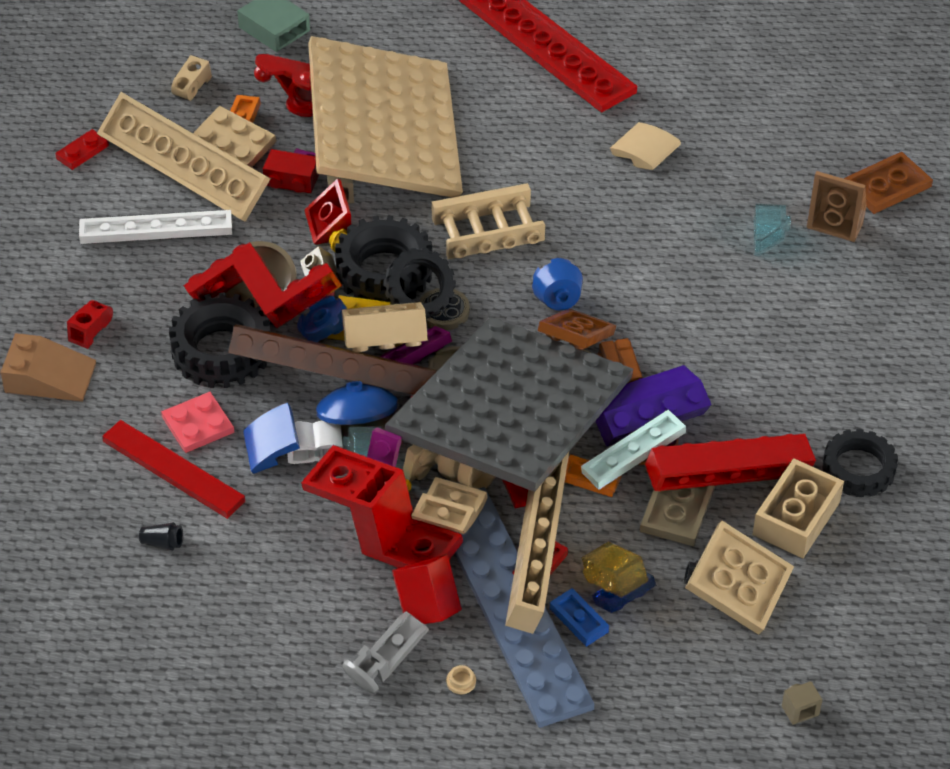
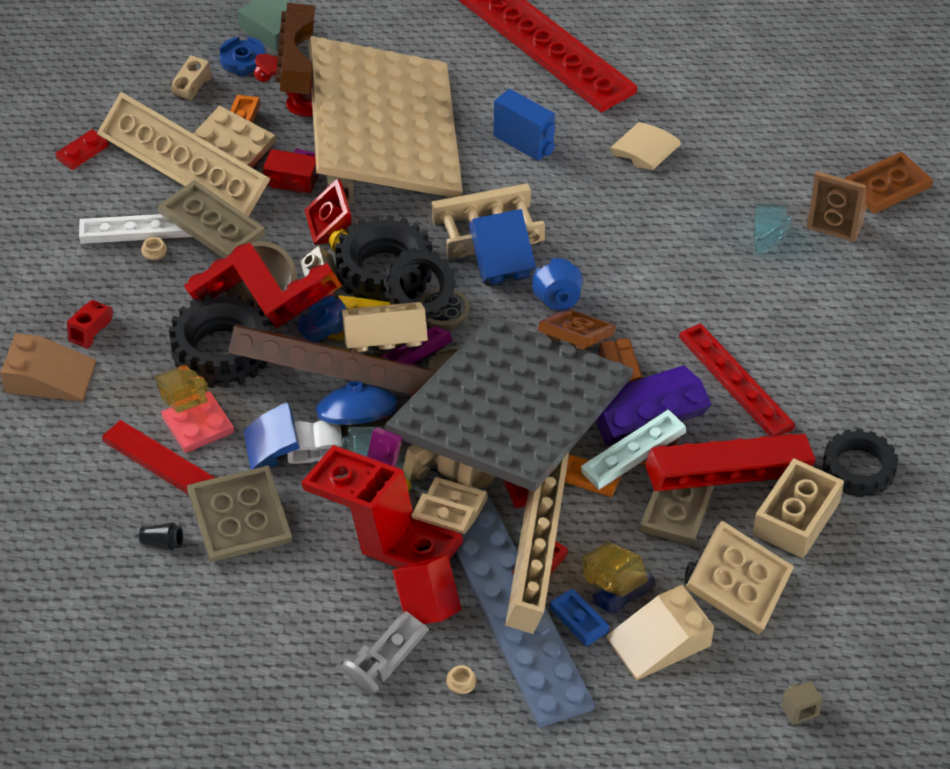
none -> tan plate [141,237,167,260]
none -> clear yellow brick [155,365,208,413]
none -> dark tan plate [158,180,265,259]
none -> dark tan plate [187,465,292,563]
none -> blue plate [219,37,265,76]
none -> reddish brown arch [276,3,315,94]
none -> blue brick [469,209,536,285]
none -> blue brick [493,88,556,161]
none -> tan slope [606,585,714,681]
none -> red tile [679,323,795,437]

